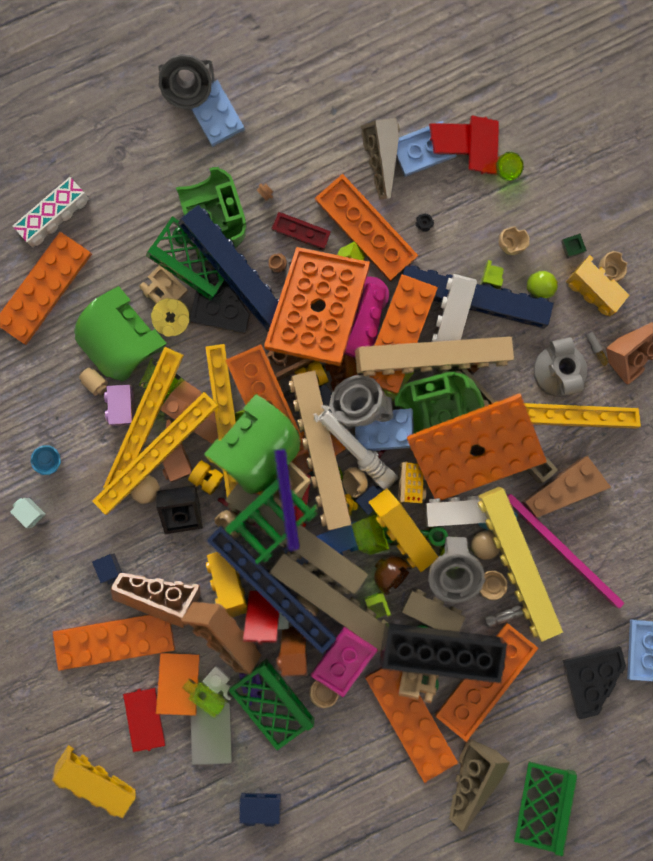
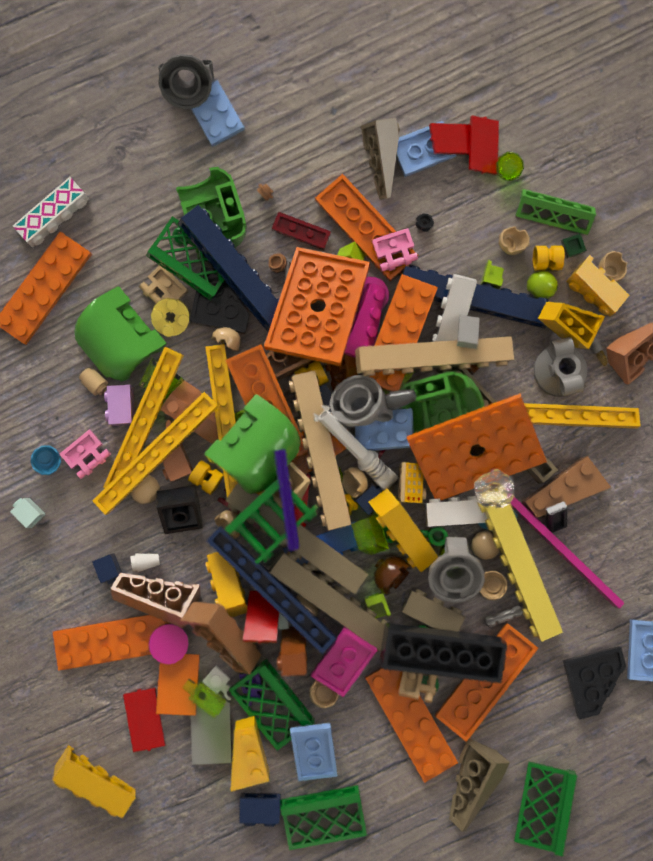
none -> bright pink plate [60,429,111,479]
none -> white cone [131,553,160,573]
none -> dark pink tile [148,624,189,664]
none -> tan hair [211,327,241,351]
none -> yellow wedge [230,716,269,792]
none -> green fence [281,785,367,850]
none -> light blue plate [290,723,338,781]
none -> bright pink plate [372,228,418,271]
none -> dark grey cone [386,389,417,410]
none -> light grey tile [457,315,480,349]
none -> clear plate [474,469,515,508]
none -> bright green fence [515,189,596,235]
none -> yellow wheel [532,245,565,271]
none -> yellow wedge [538,302,605,349]
none -> black tile [546,501,567,533]

